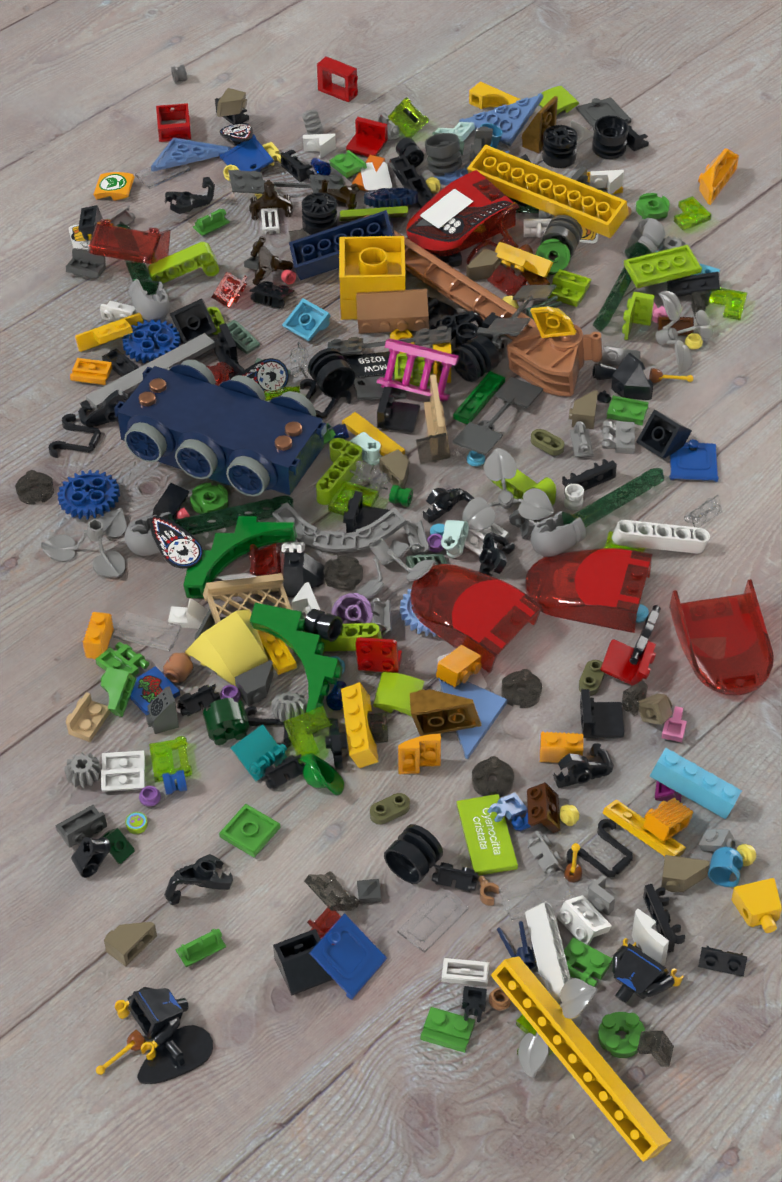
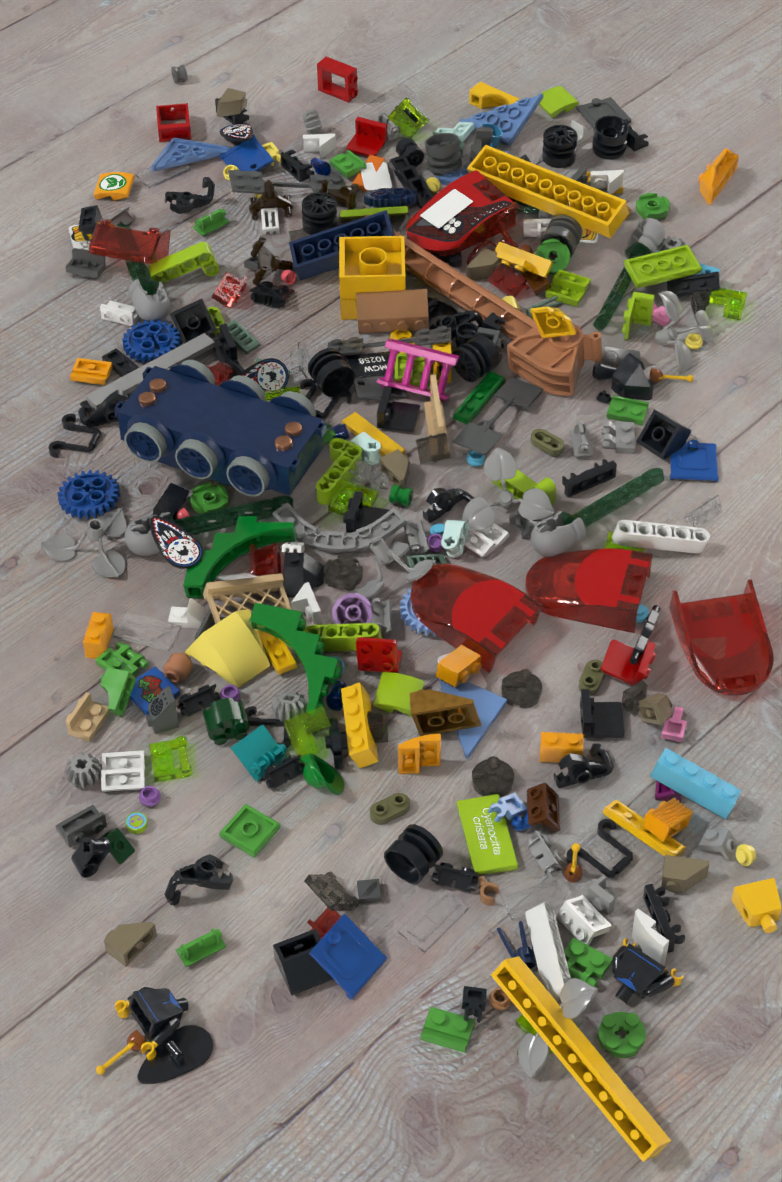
clear smoke plate [15,470,54,505] -> none
yellow bracket [75,313,143,352] -> none
blue wheel [162,770,187,795] -> none
dark grey slope [235,660,274,706] -> none
medium azure slope [282,298,331,342] -> none
black wheel [304,609,342,642] -> none
white tile [441,958,489,986] -> none
black animal [478,532,515,582] -> none
dark grey hinge [485,285,556,336] -> none
pearl gold slope [521,96,558,153] -> none
light yellow plate [560,805,579,826] -> none
white wheel [564,484,584,511] -> none
dark tan slope [569,390,598,429] -> none
clear smoke bracket [637,1031,674,1067] -> none
reddish brown tile [658,317,694,336] -> none
clear neon green plate [674,196,712,230] -> none
black hinge [698,946,747,977] -> none
dark azure helmet [708,847,743,887] -> none

